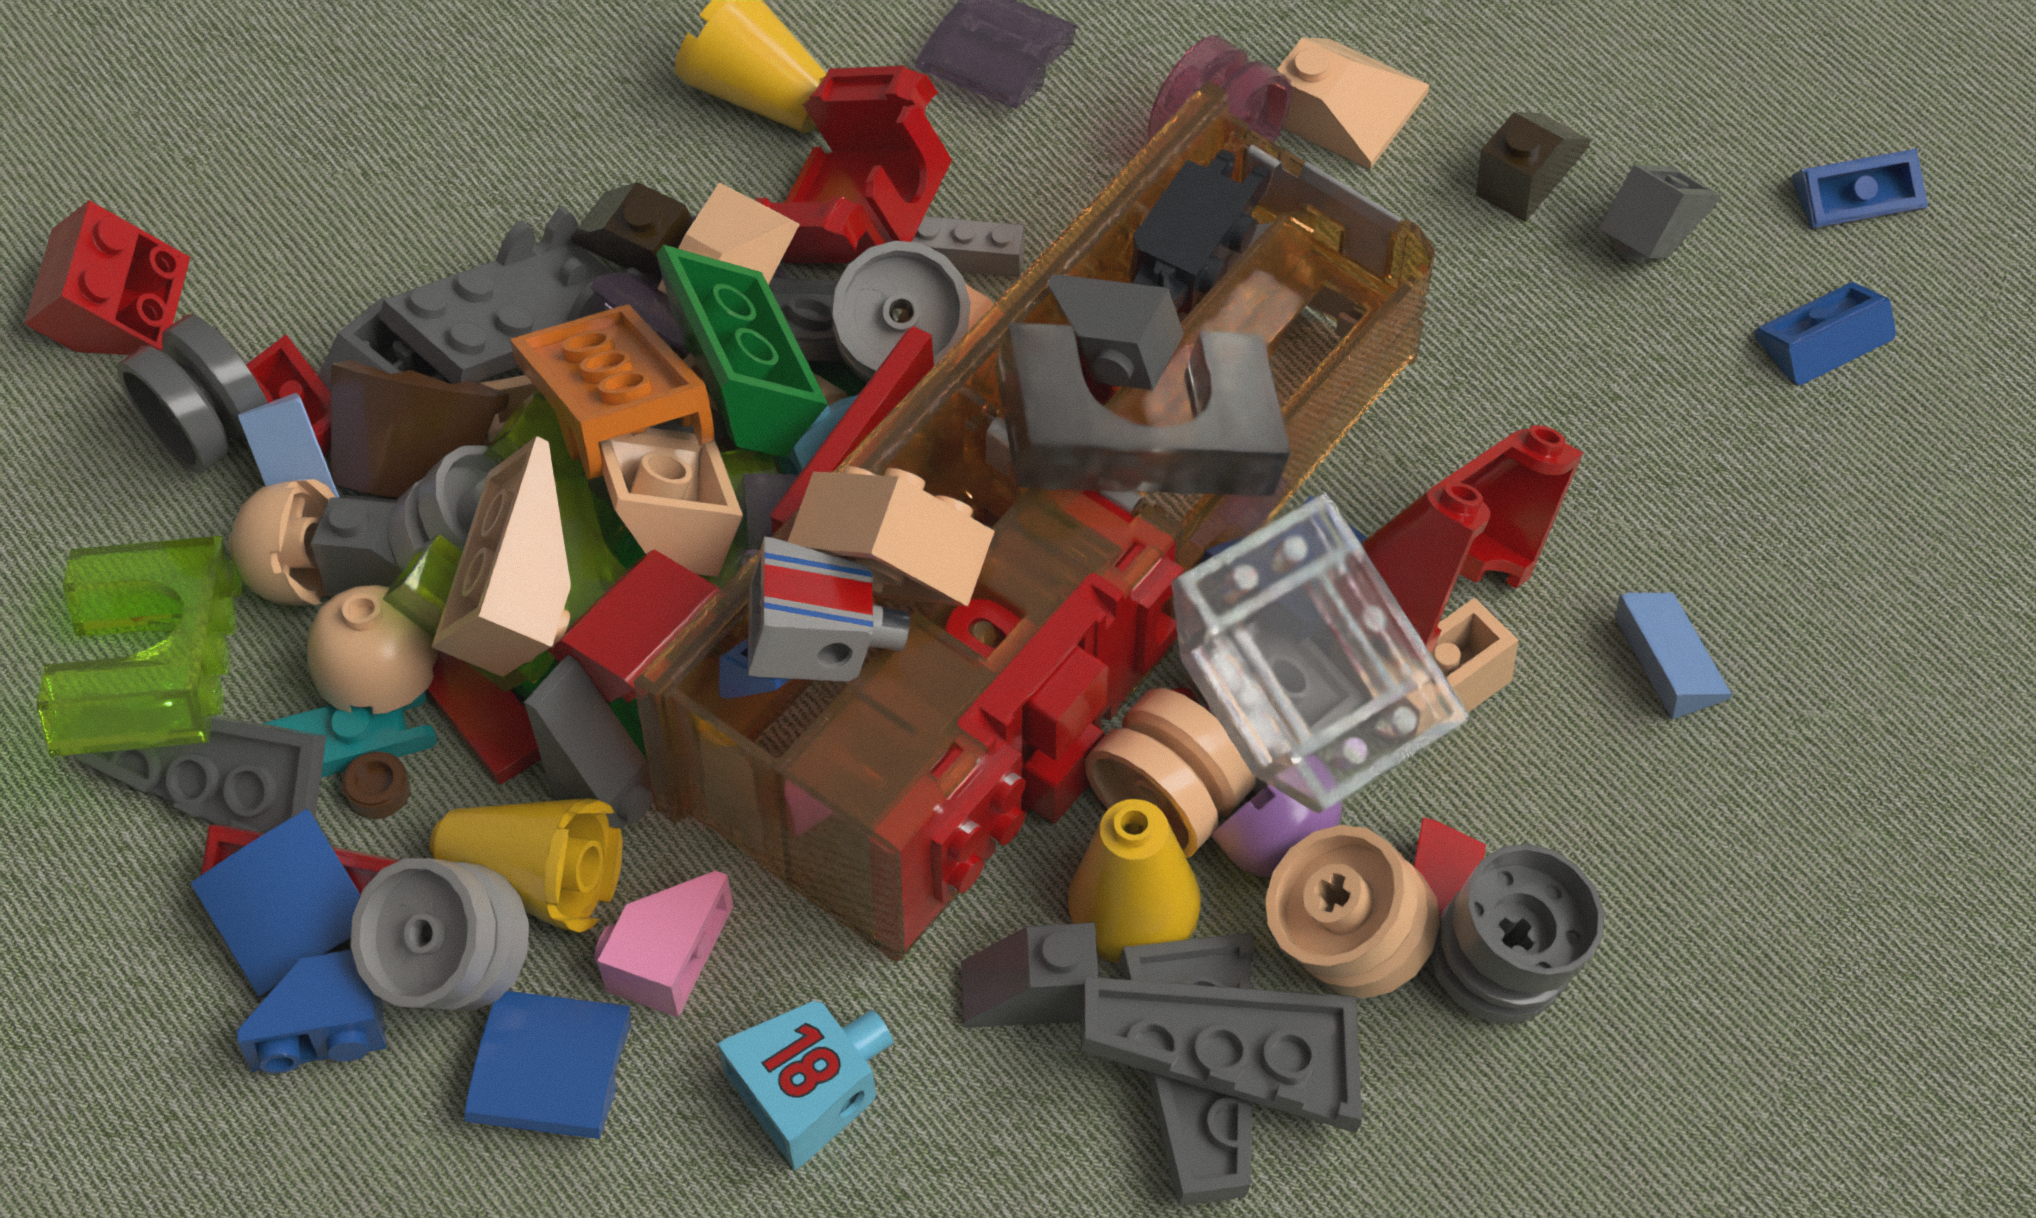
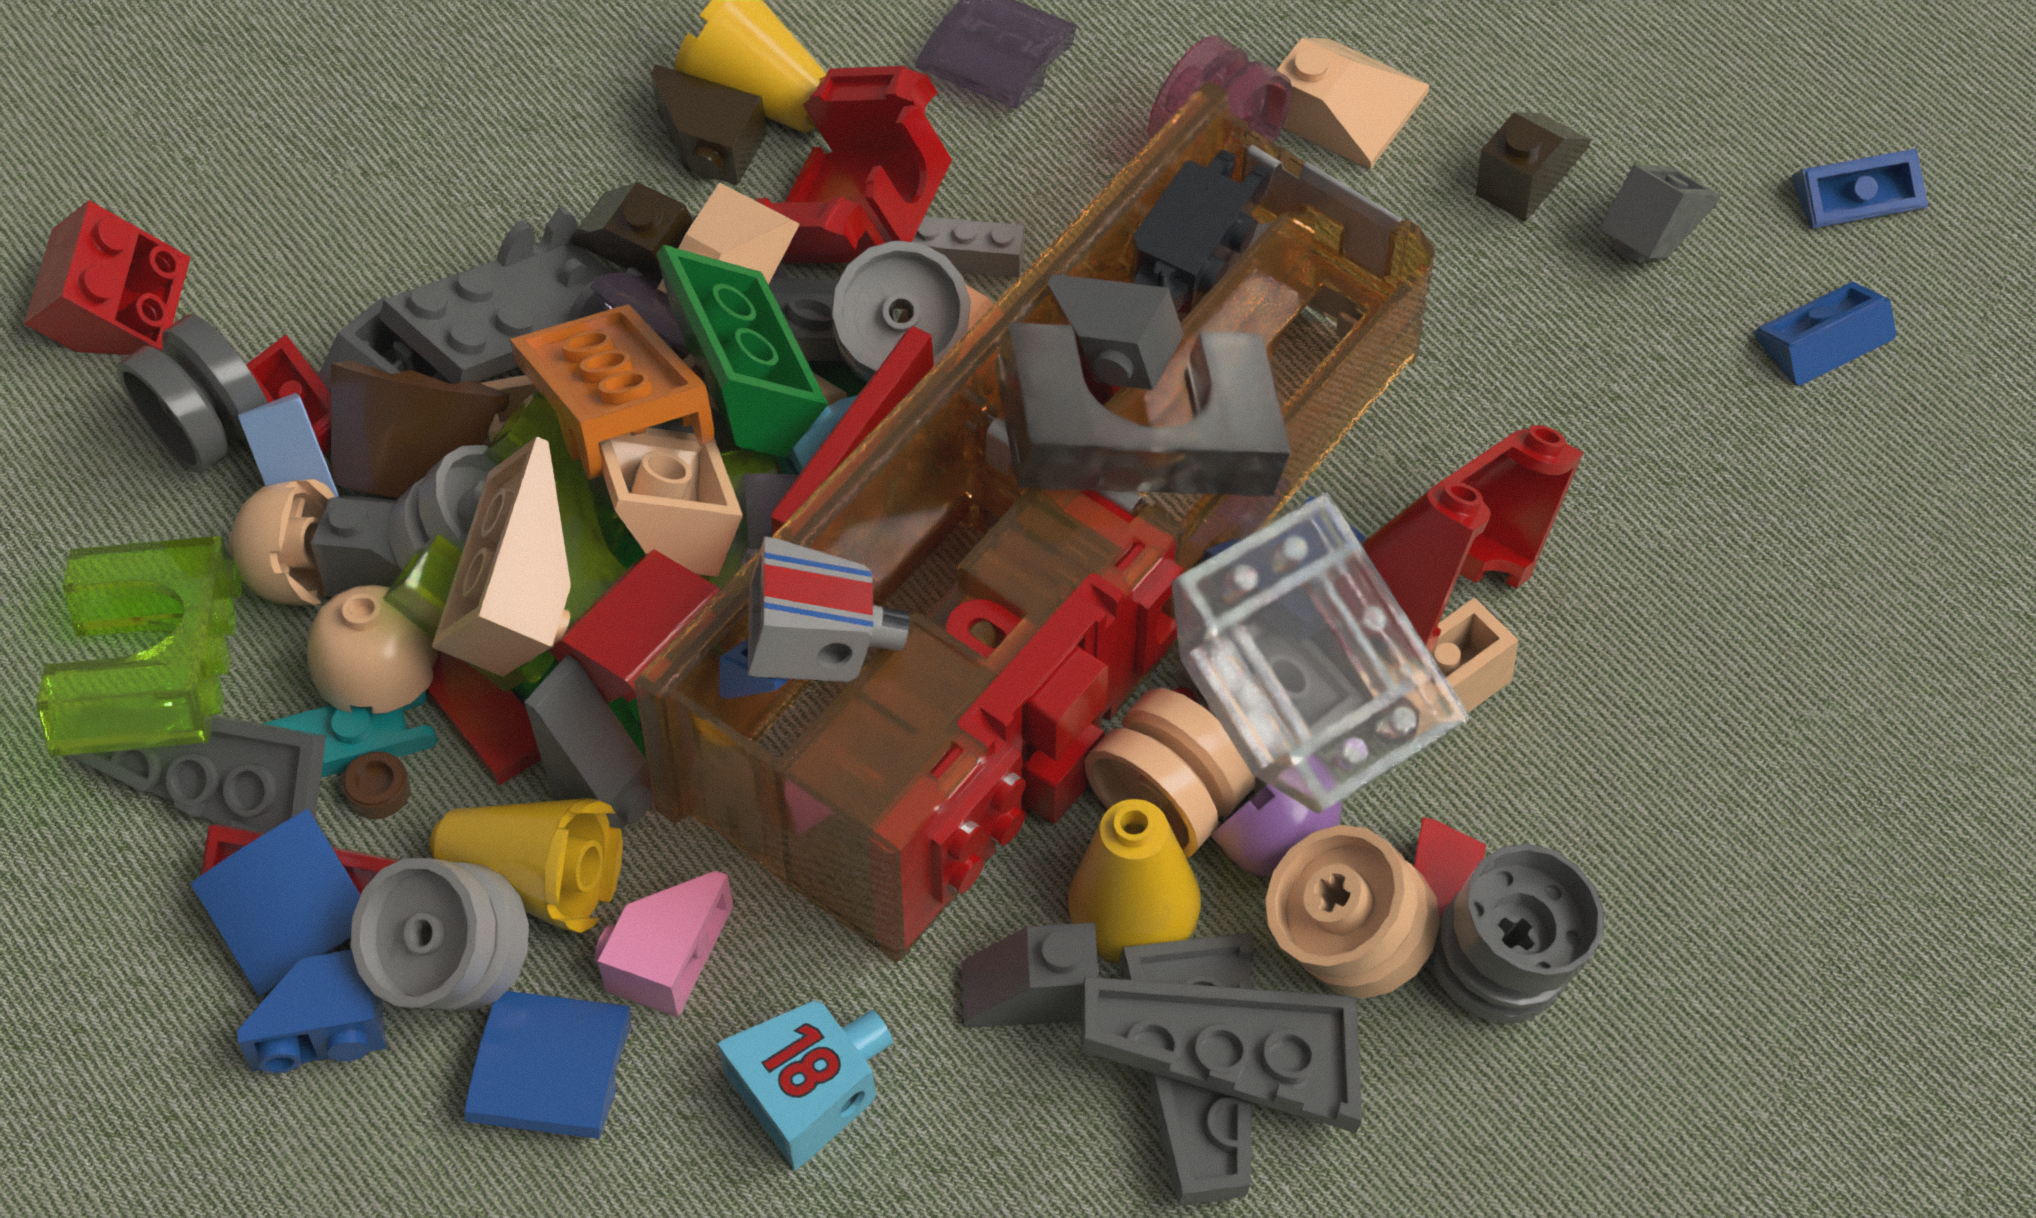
light nougat brick [788,466,994,607] -> none
medium blue slope [1615,593,1731,720] -> none
none -> dark brown slope [651,65,767,185]

